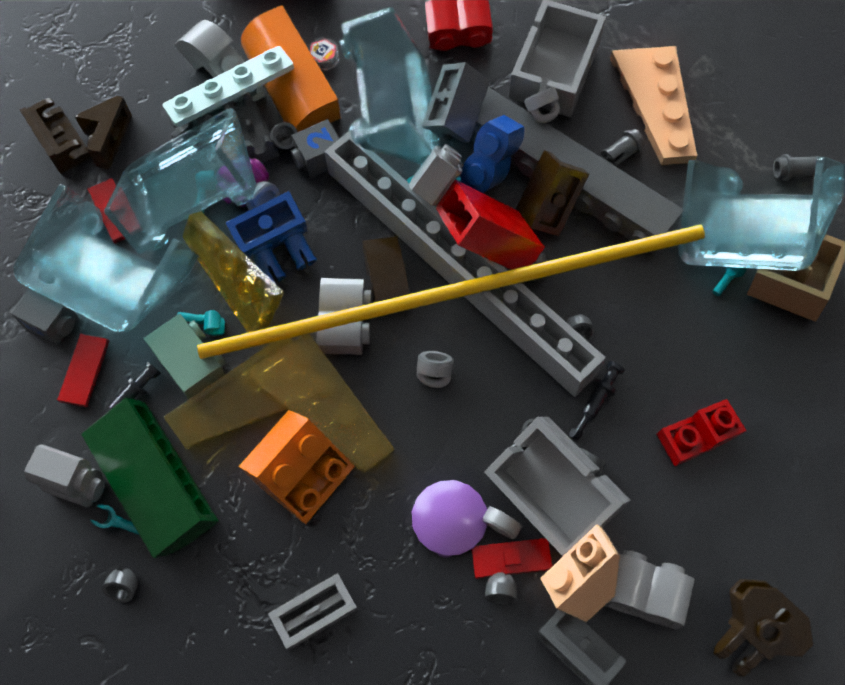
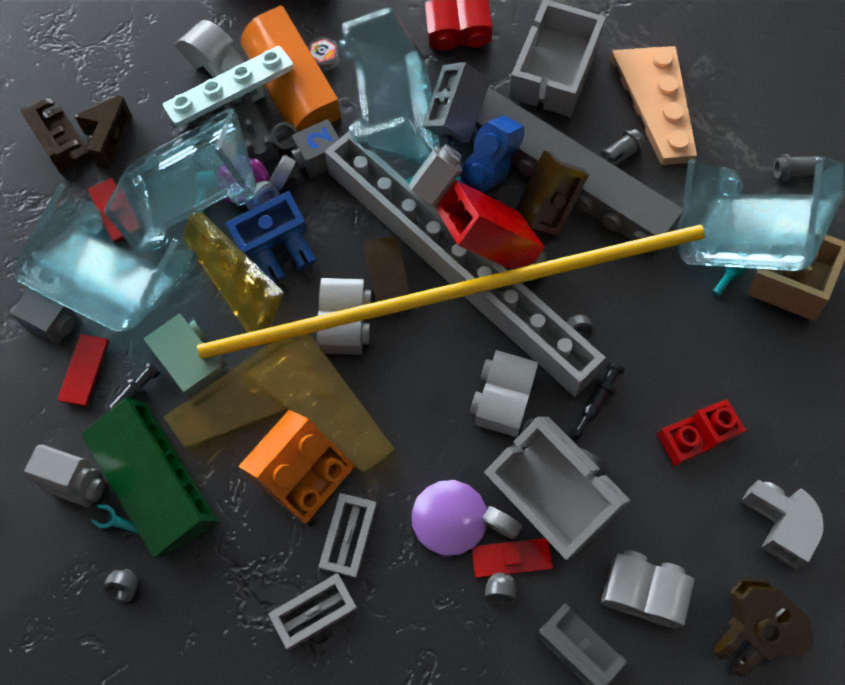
teal hand [177,310,225,336] -> none
light grey tile [417,351,454,388] -> none
light grey tile [524,87,560,123] -> none
light nougat slope [541,525,620,622] -> none
none -> light grey tile [269,155,296,190]
none -> light grey tile [318,493,377,580]
none -> light grey brick [470,350,539,437]
none -> light grey brick [741,480,823,569]

